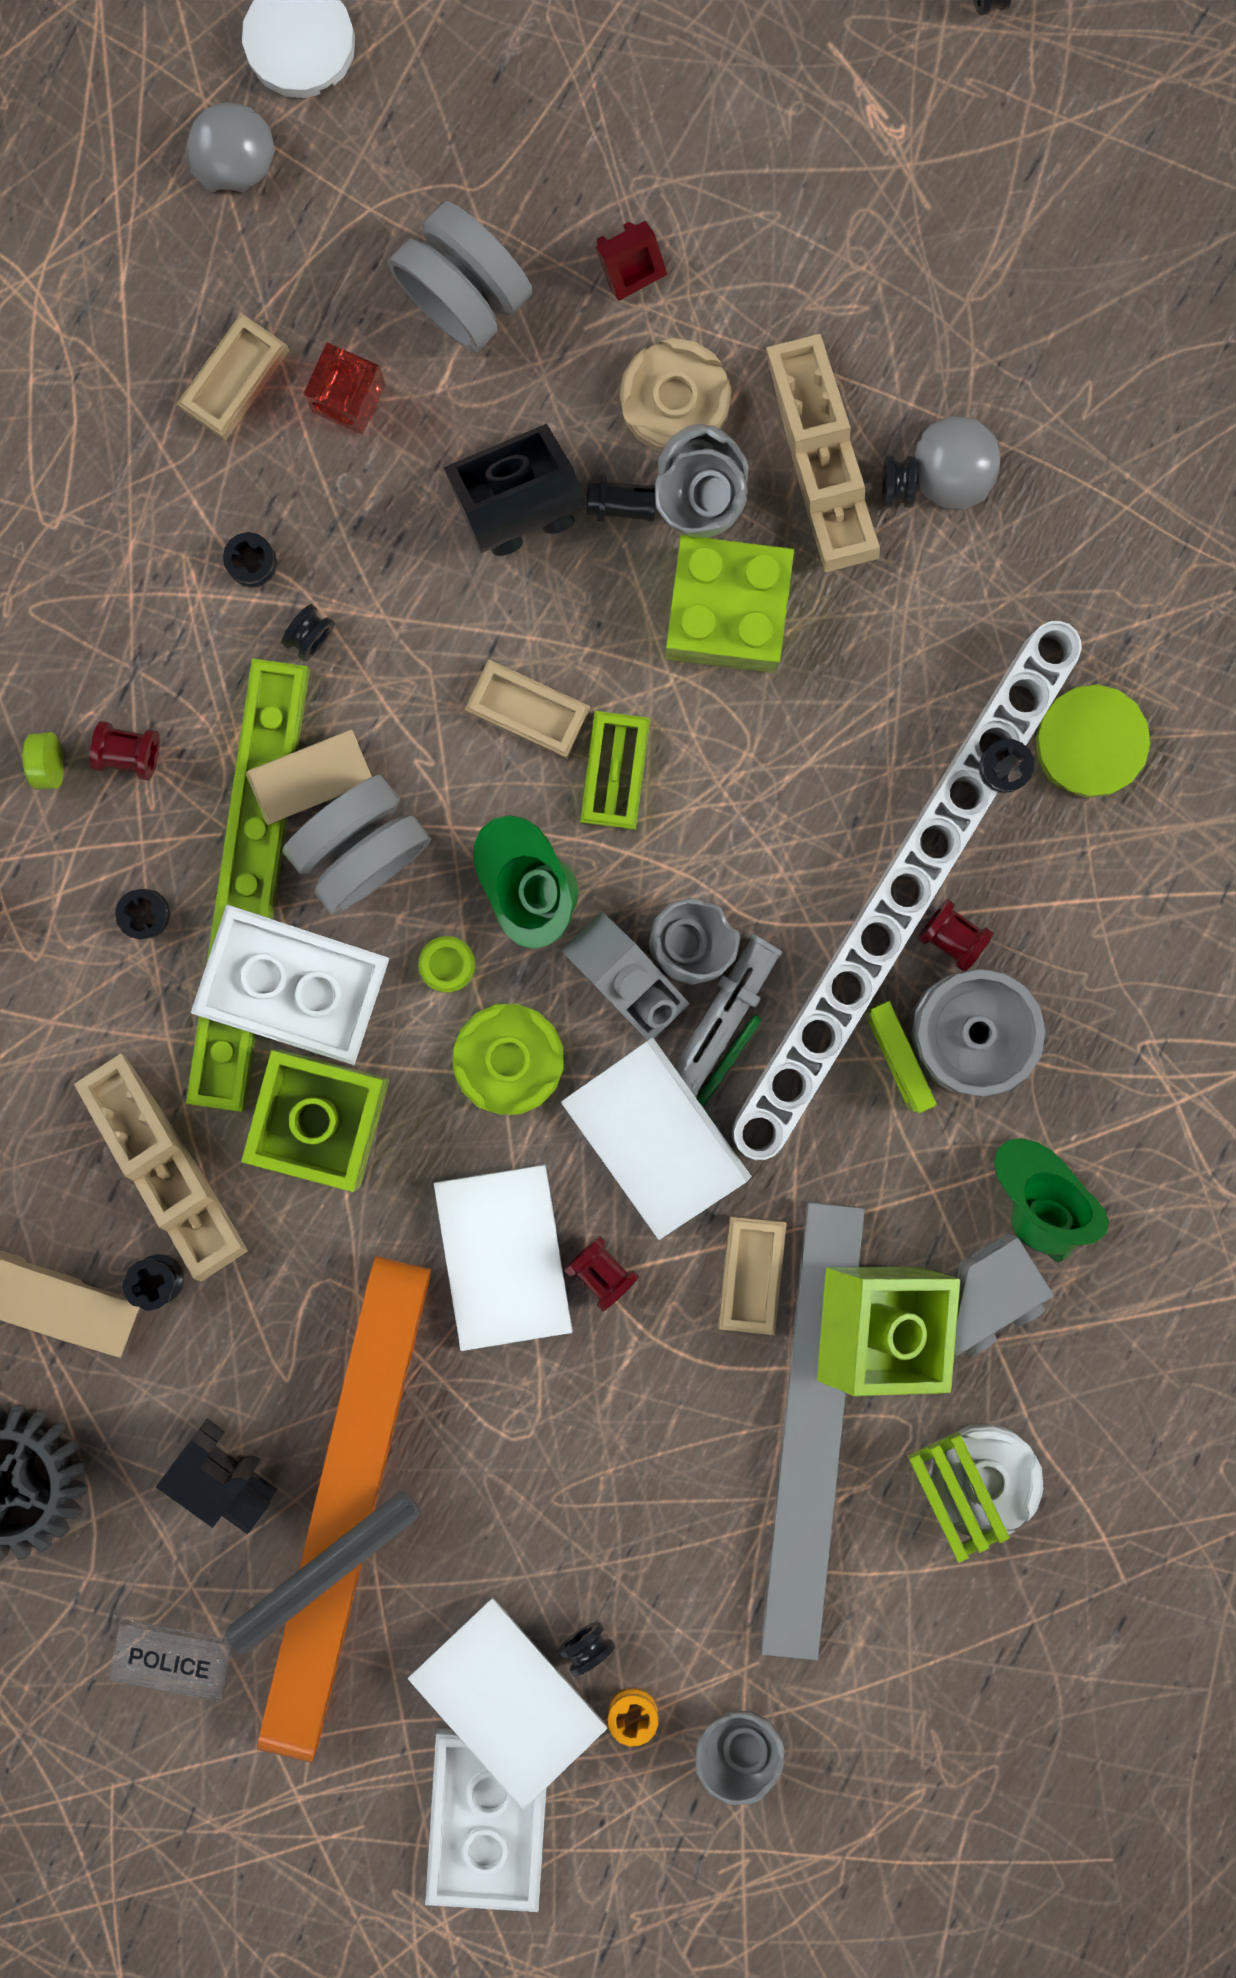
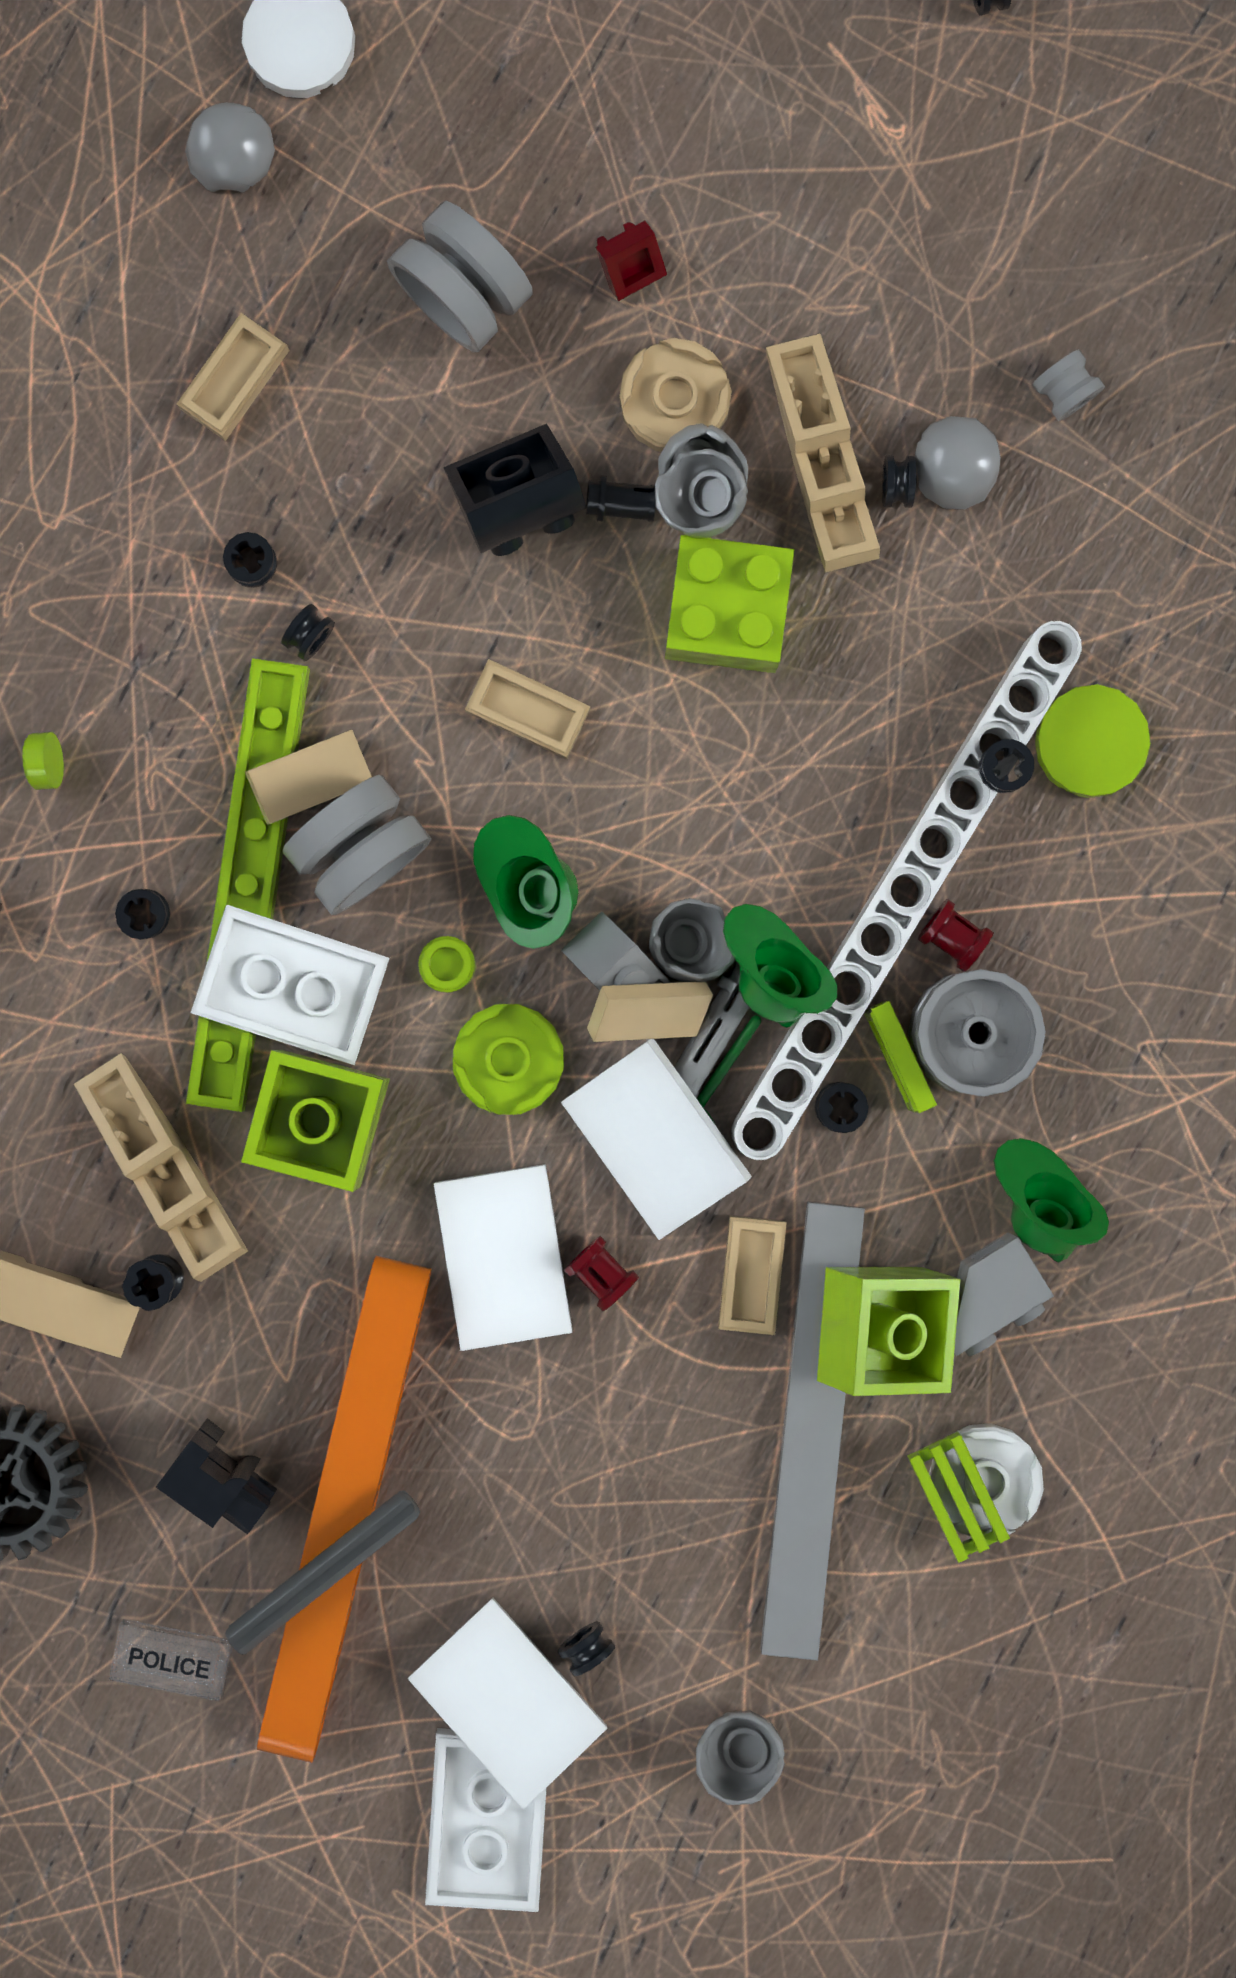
dark red bush [89,721,160,781] -> none
clear red brick [303,342,386,435] -> none
lime tile [580,711,650,831] -> none
light orange bush [608,1688,658,1747] -> none
none -> tan tile [587,982,713,1042]
none -> green piece [723,904,837,1028]
none -> black bush [815,1082,869,1133]
none -> light grey wheel [1032,349,1105,421]

